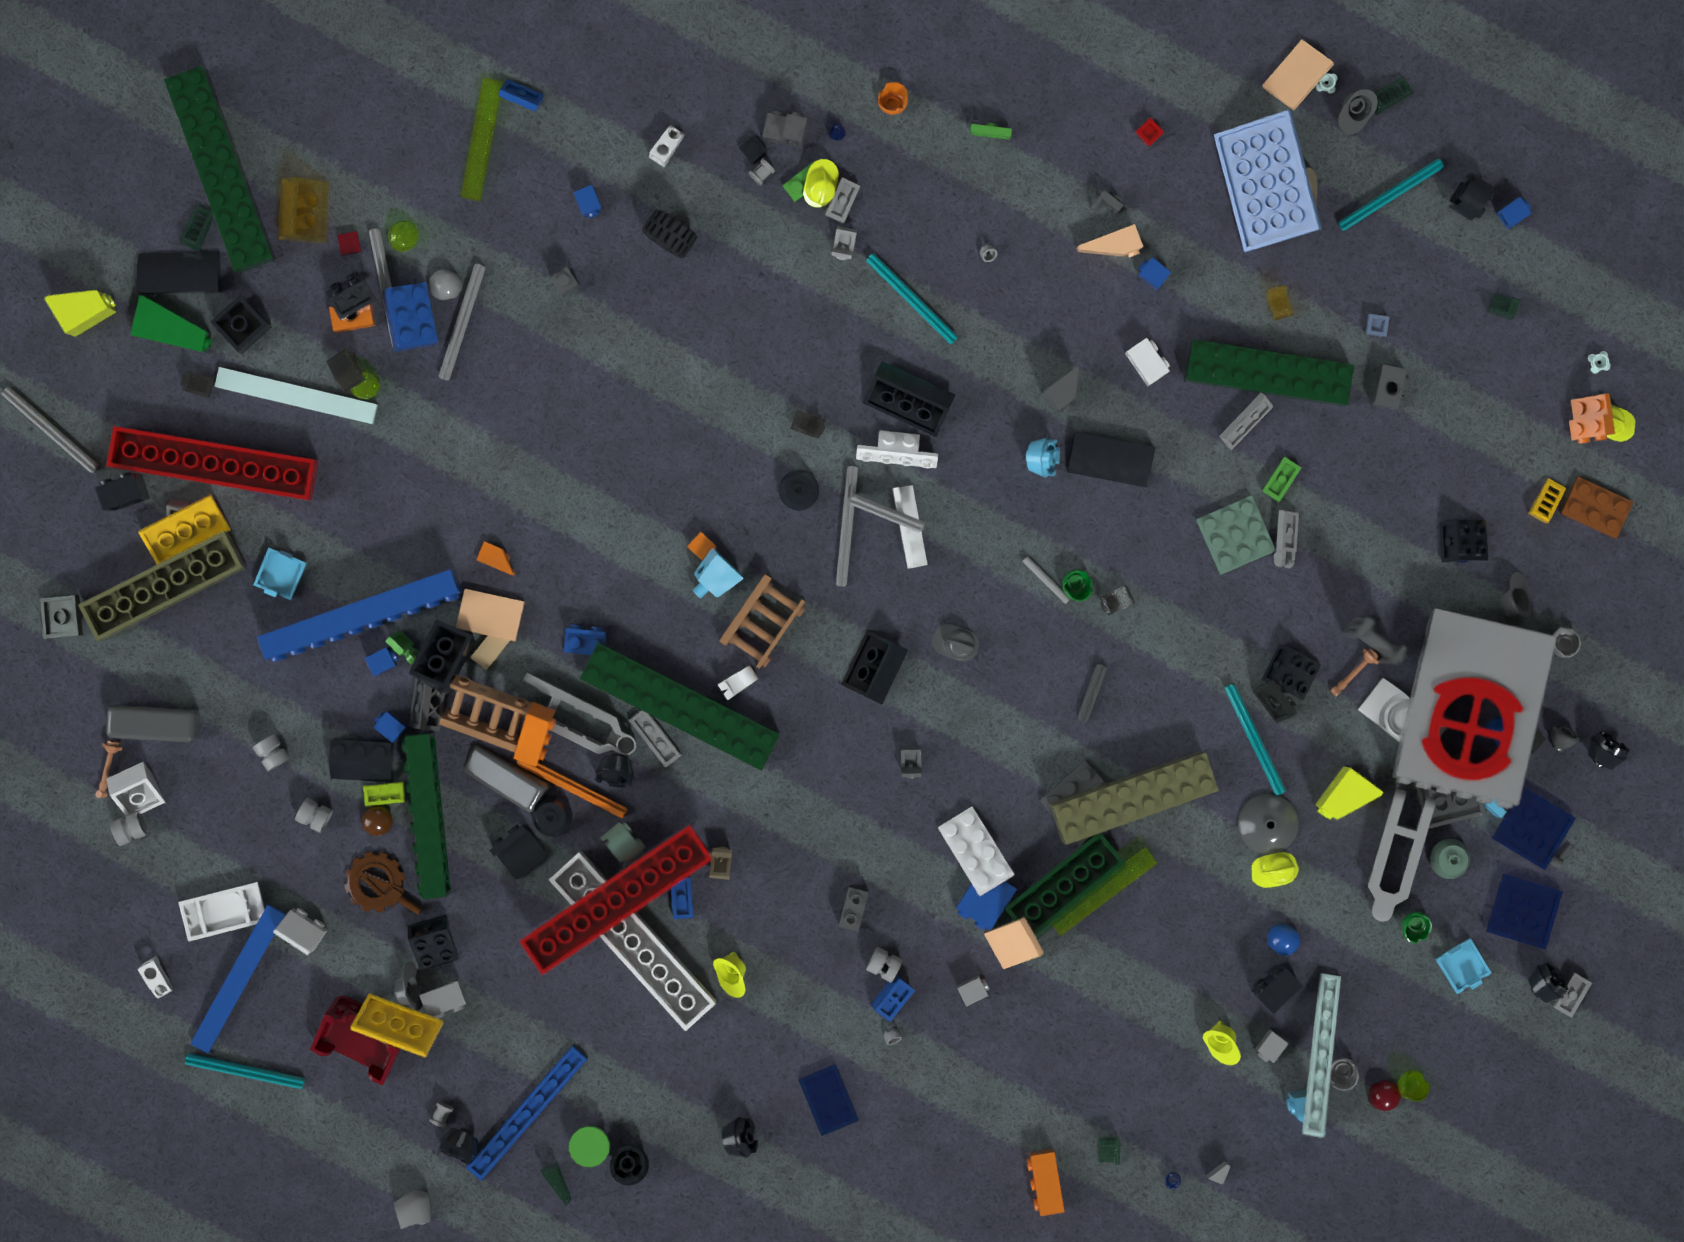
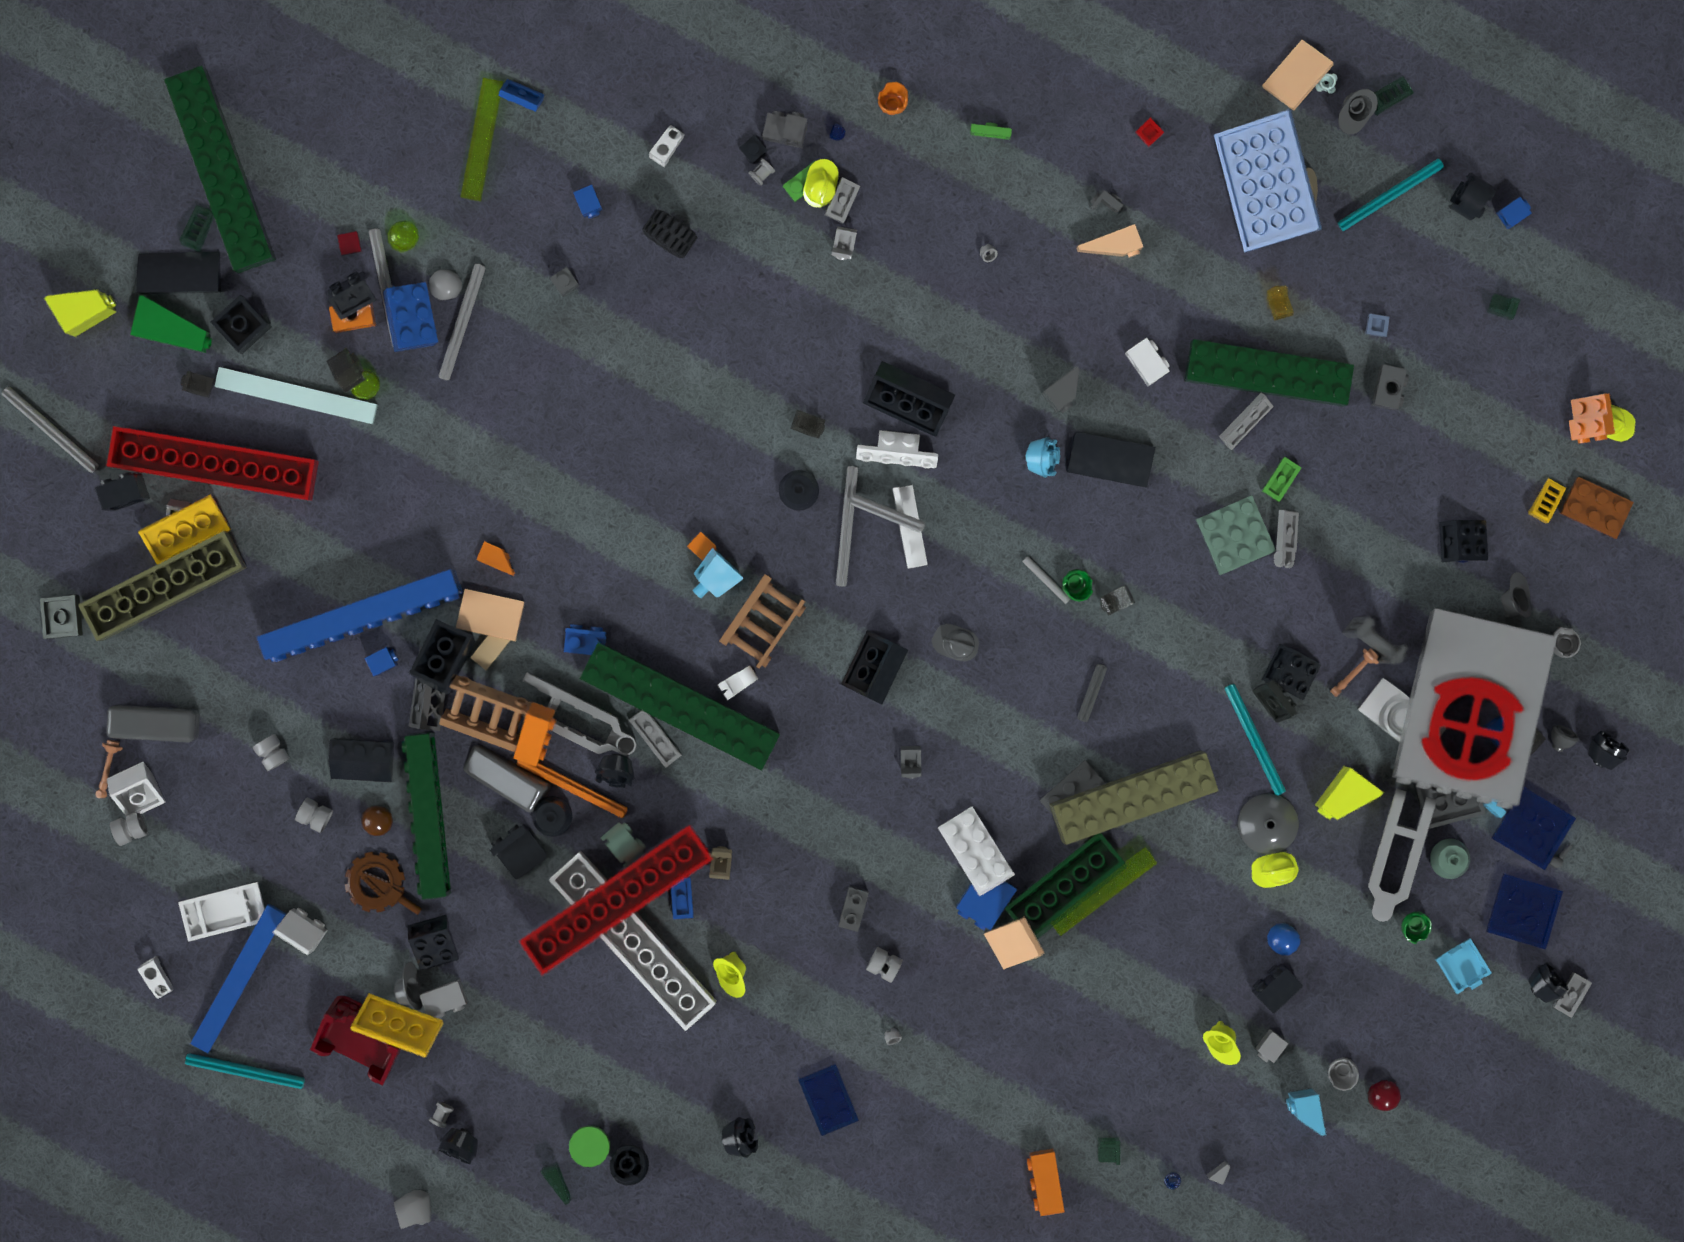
medium azure piece [253,547,307,600] -> none
clear yellow slope [278,177,329,243] -> none
lime plate [363,782,406,806] -> none
blue brick [374,711,408,743] -> none
bright green plate [386,630,419,664] -> none
blue tile [466,1045,588,1181] -> none
teal axle [866,253,958,344] -> none
blue hinge [871,974,915,1022] -> none
light grey brick [957,976,989,1007] -> none
blue brick [1138,257,1171,290] -> none
light aqua tile [1302,973,1341,1137] -> none
clear neon green hair [1397,1070,1430,1102] -> none
light aqua plate [1588,351,1611,374] -> none

